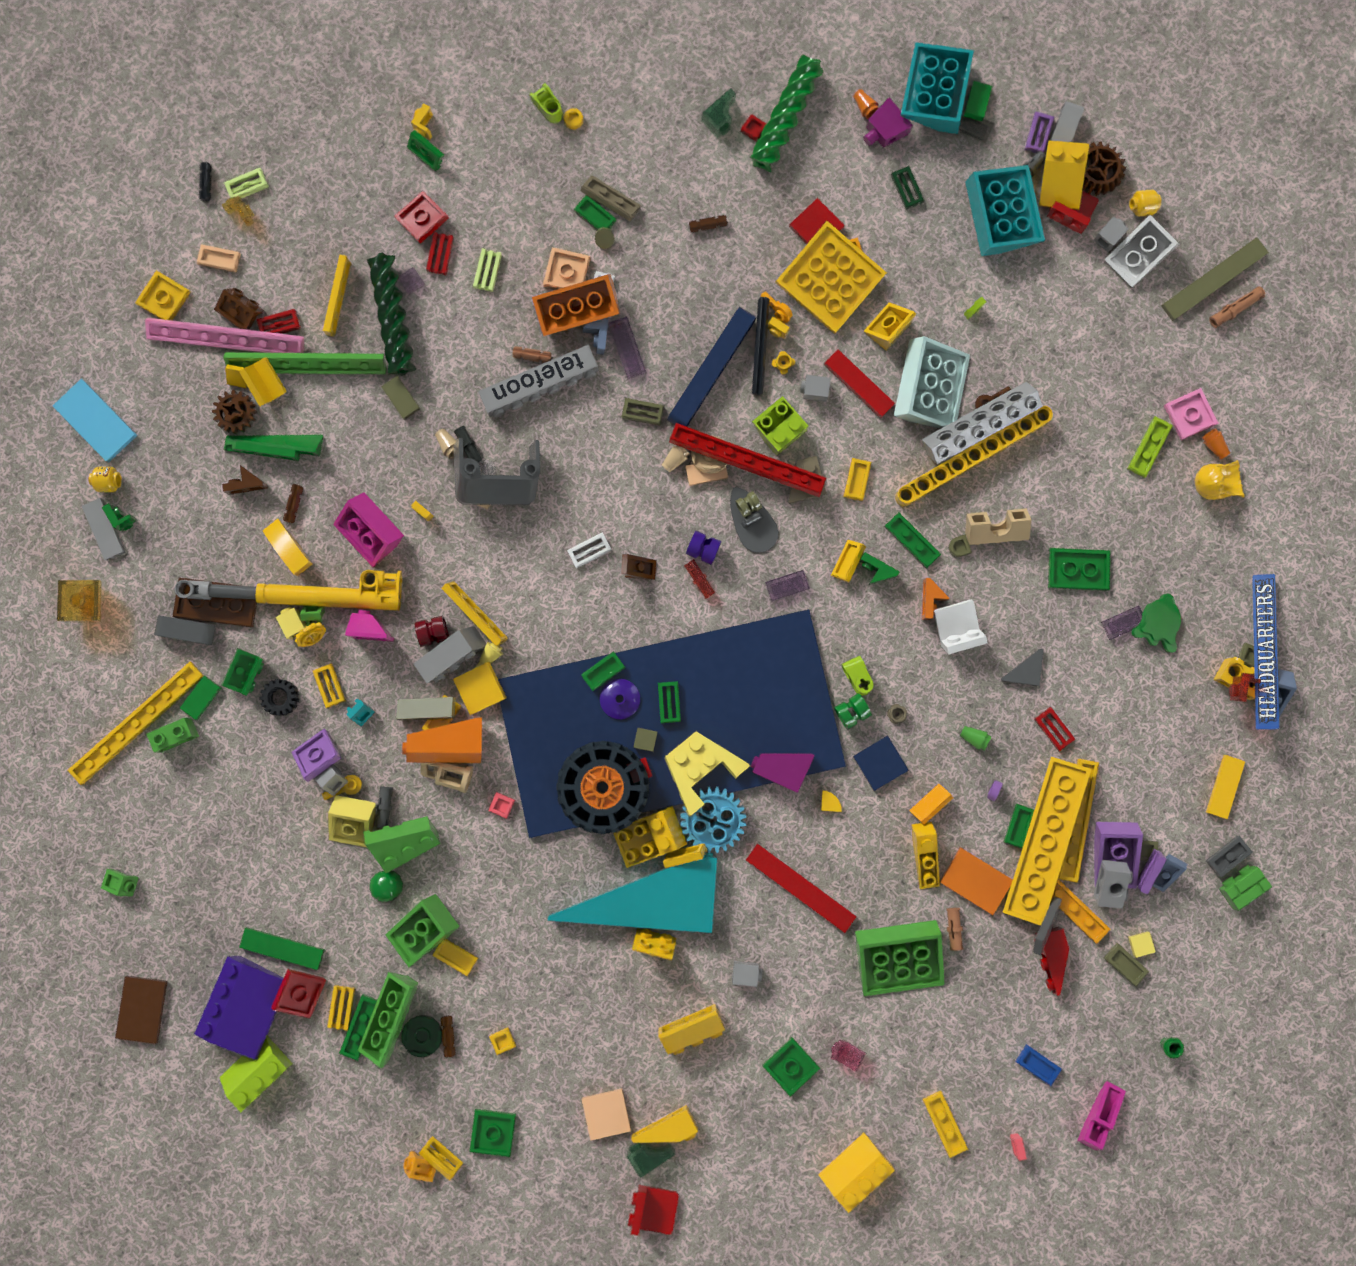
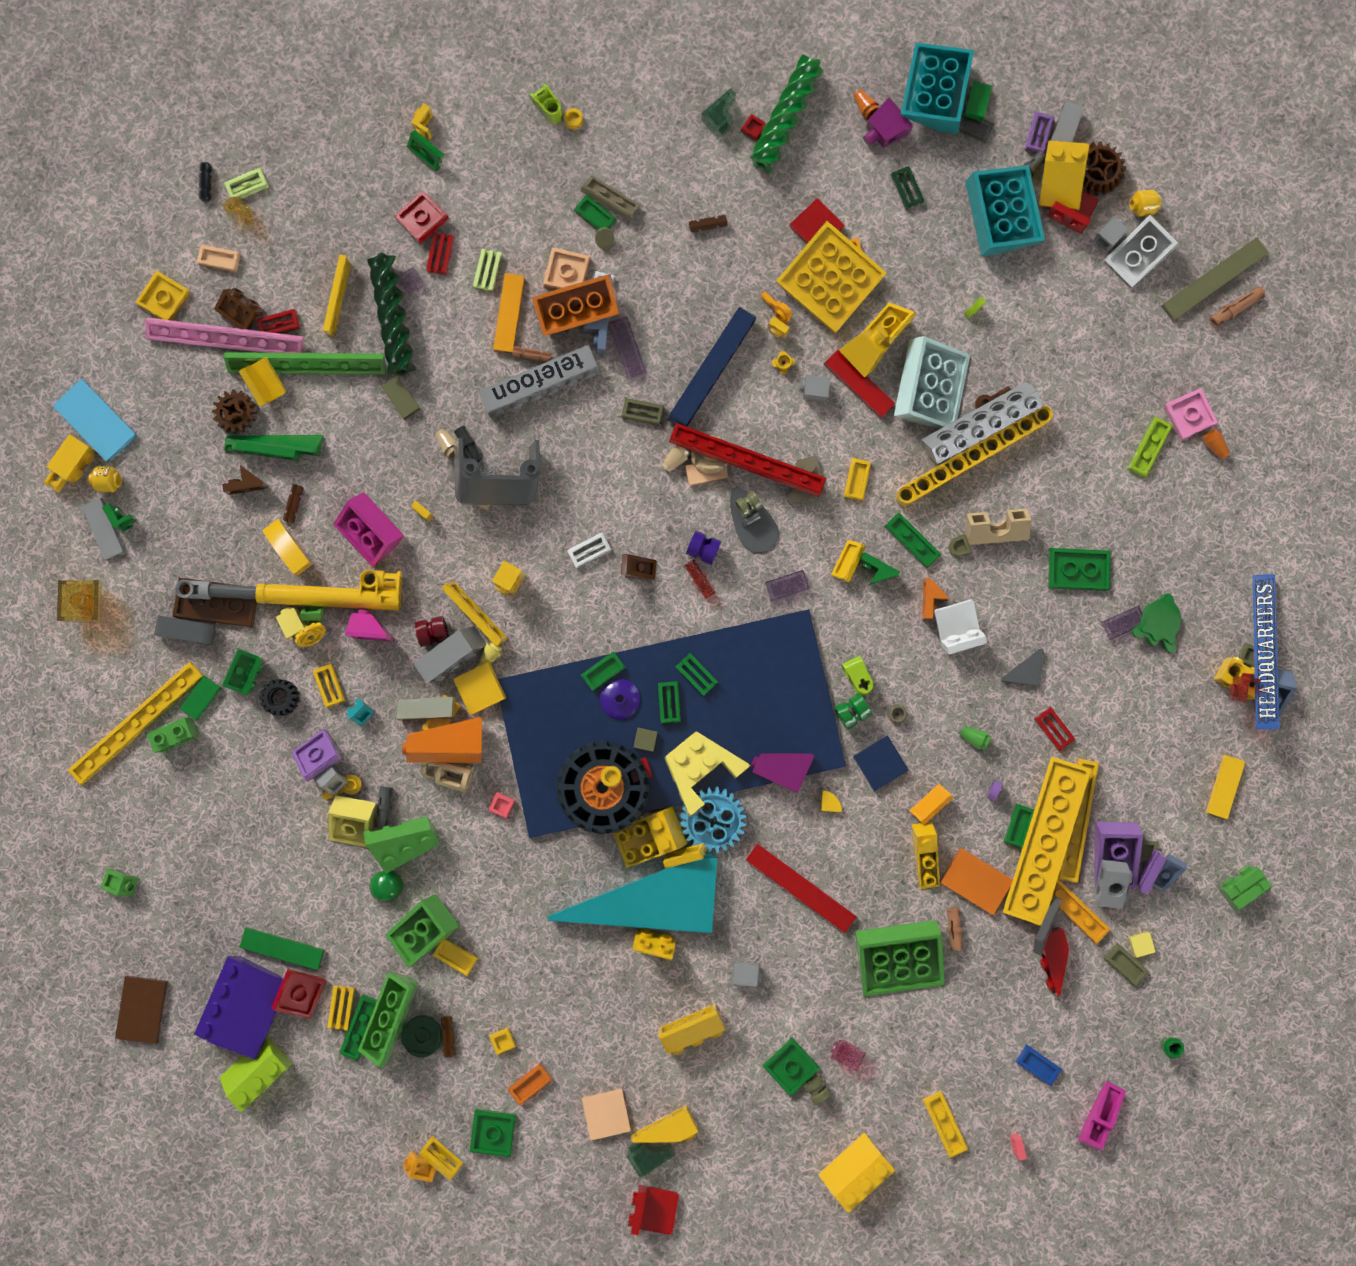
yellow tile [225,364,247,388] -> none
black axle [752,297,770,396] -> none
lime slope [752,396,809,456] -> none
yellow piece [1194,460,1245,500] -> none
dark grey plate [1206,836,1253,878] -> none
none -> yellow brick [44,434,96,492]
none -> yellow brick [492,560,525,596]
none -> light orange tile [493,273,525,354]
none -> orange tile [507,1063,553,1106]
none -> yellow tile [601,766,622,787]
none -> green tile [676,653,718,696]
none -> olive wheel [803,1075,831,1105]
none -> yellow torso [839,327,888,377]

